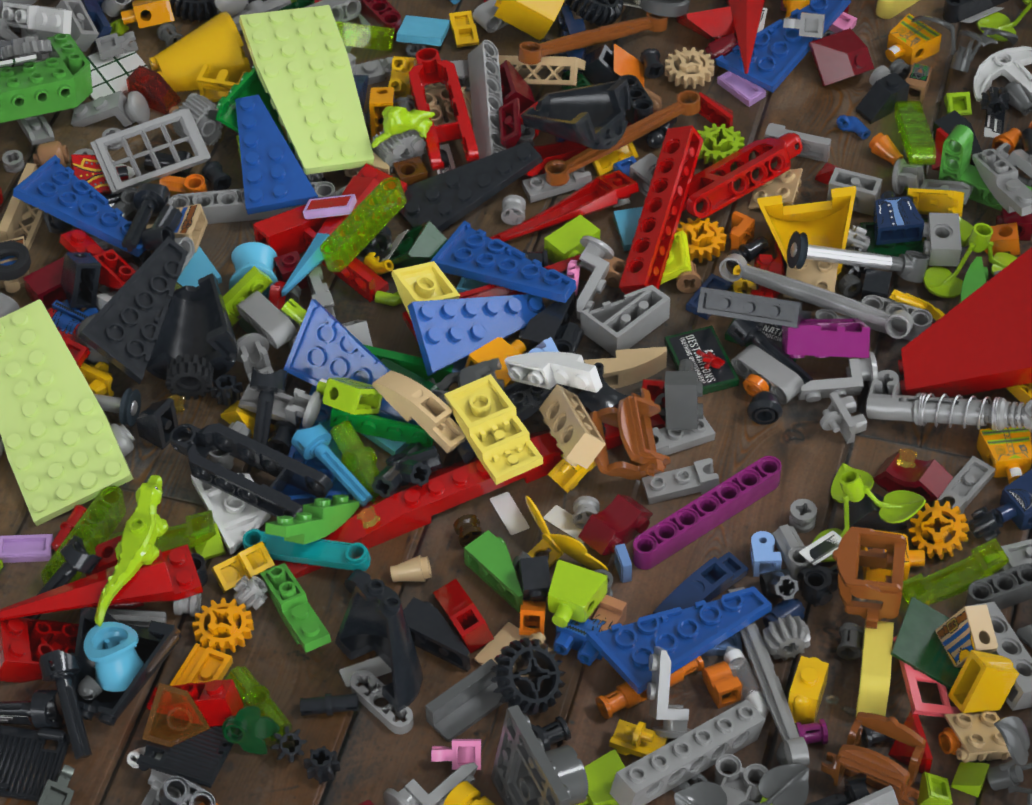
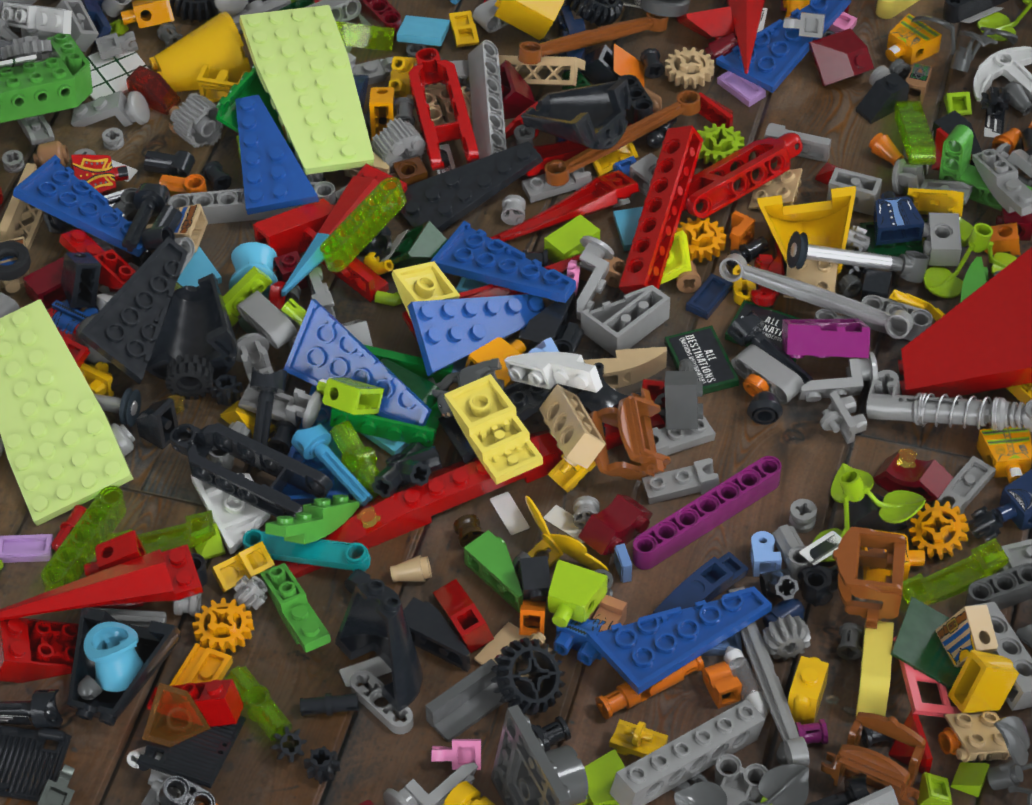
black piece [21,535,103,619] -> none
black piece [39,649,92,760] -> none
light grey piece [90,108,211,194] -> none
lime animal [94,475,168,627] -> none
dark green plate [222,706,280,755] -> none
lavender tile [303,194,357,219] -> none
lime animal [371,106,435,148] -> none
tan slope [372,371,466,453] -> none
dark red slope [499,98,521,149] -> none
light grey piece [647,646,693,739] -> none
red plant [696,349,725,370] -> none
fence [697,287,812,328] -> none
blue arm [836,115,871,140] -> none

